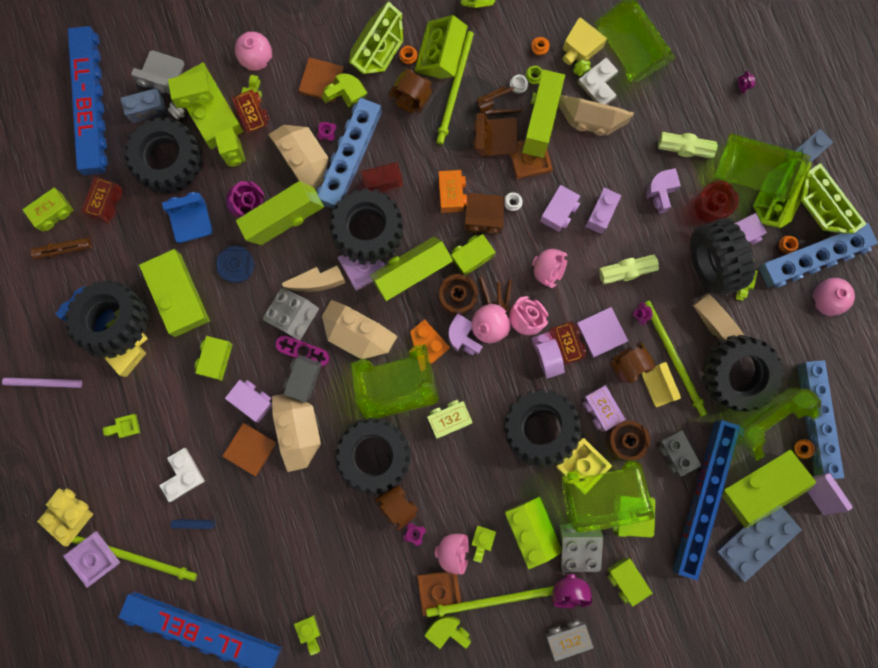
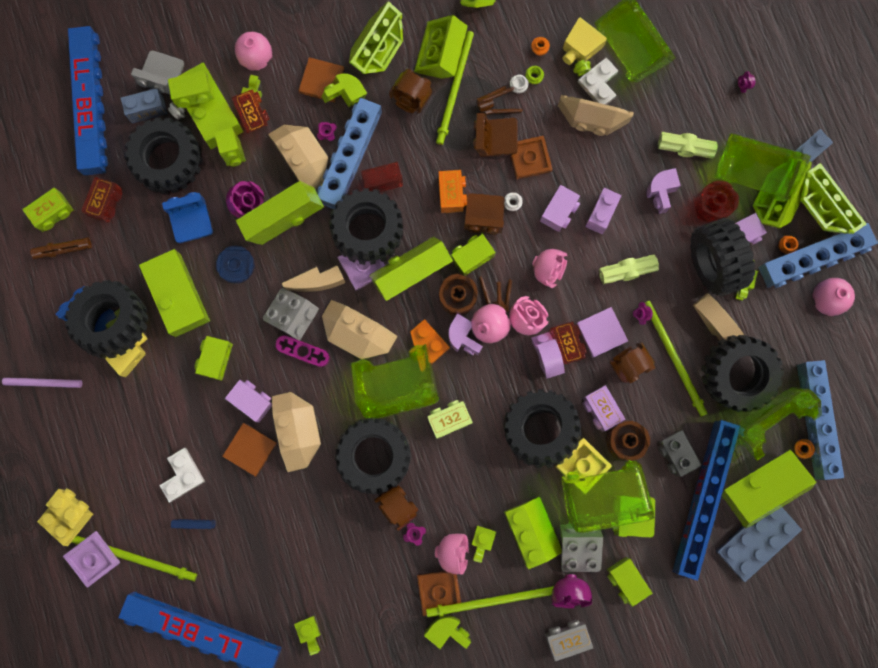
lime plate [102,414,140,438] -> none
dark grey brick [283,355,322,402] -> none
orange plate [399,46,417,64] -> none
lime brick [522,69,565,158] -> none
light yellow panel [641,362,681,407] -> none
lavender tile [808,473,853,515] -> none

